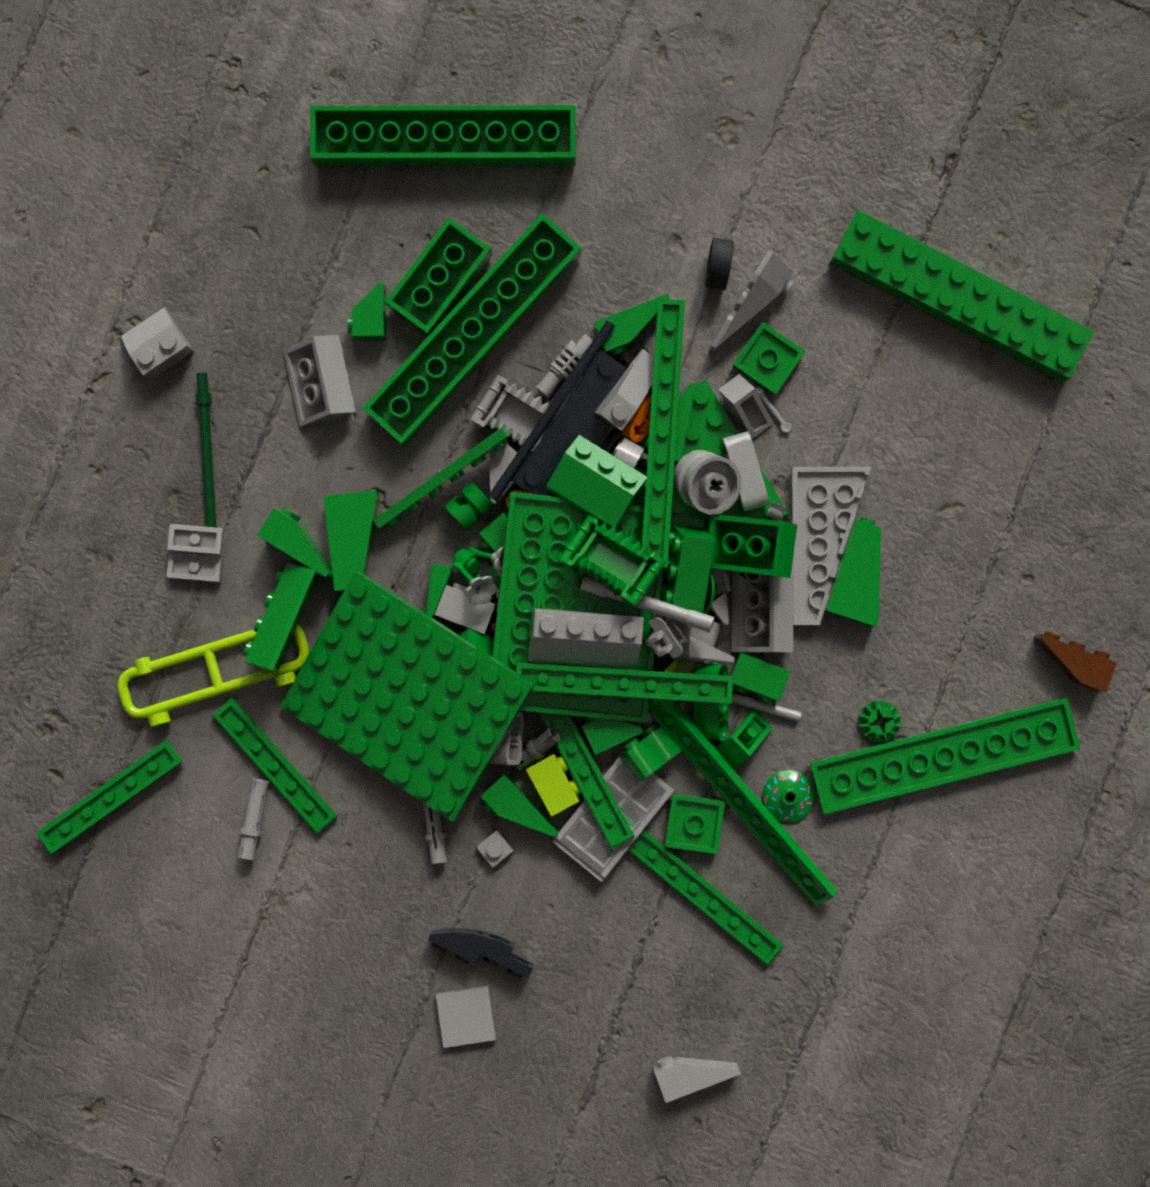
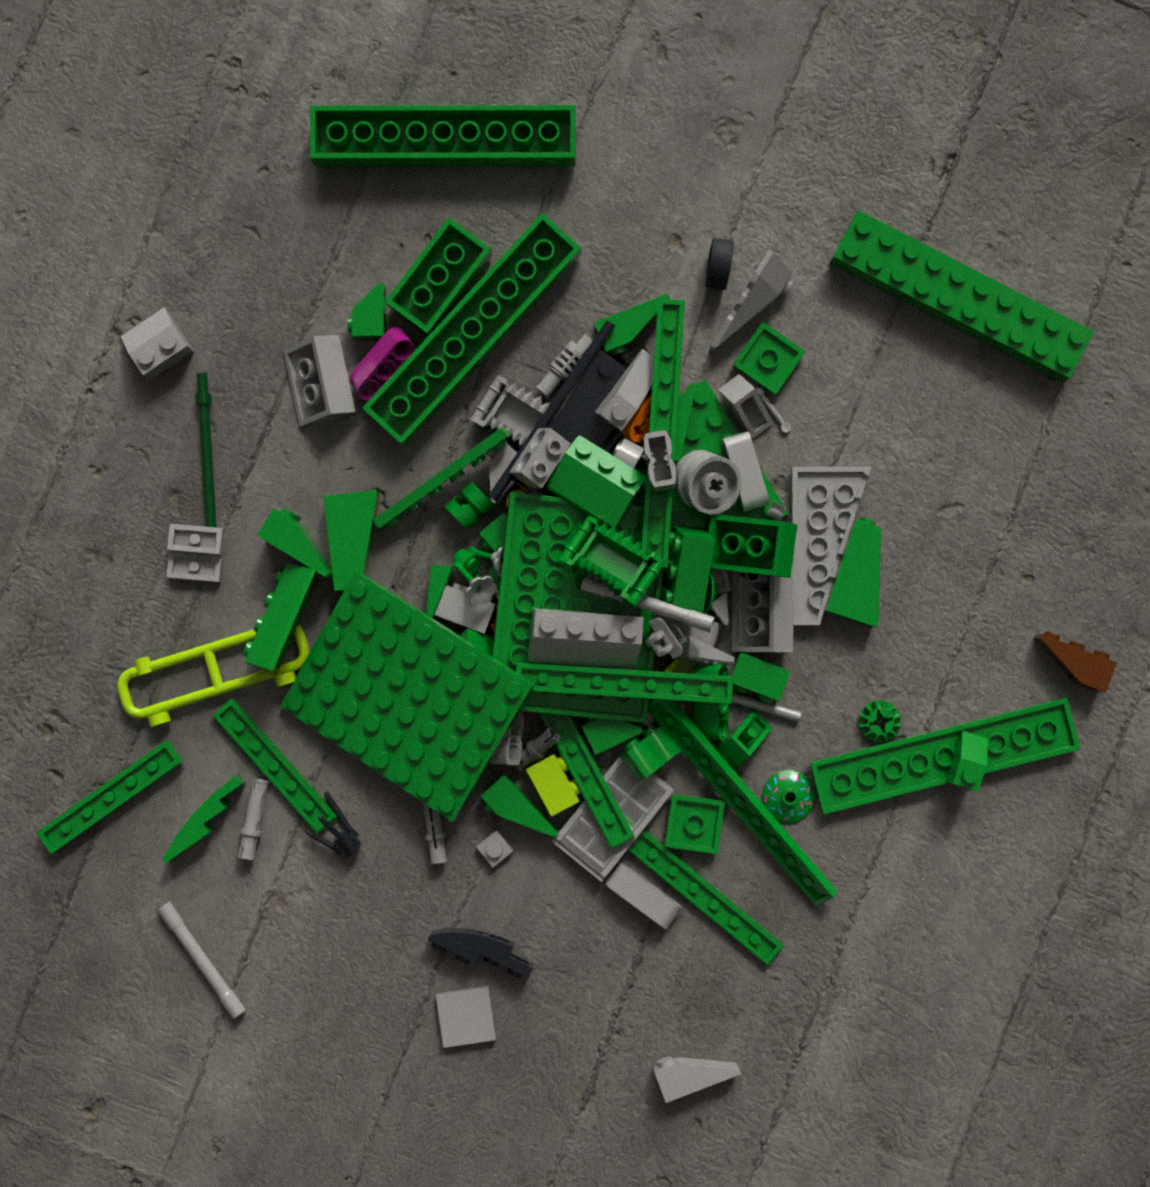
none -> light grey piece [156,901,246,1019]
none -> green slope [162,774,246,863]
none -> black plant [305,792,361,858]
none -> magenta beam [349,328,414,401]
none -> light grey brick [509,428,571,488]
none -> light grey beam [605,862,682,929]
none -> light grey brick [644,430,676,492]
none -> green slope [946,731,988,792]

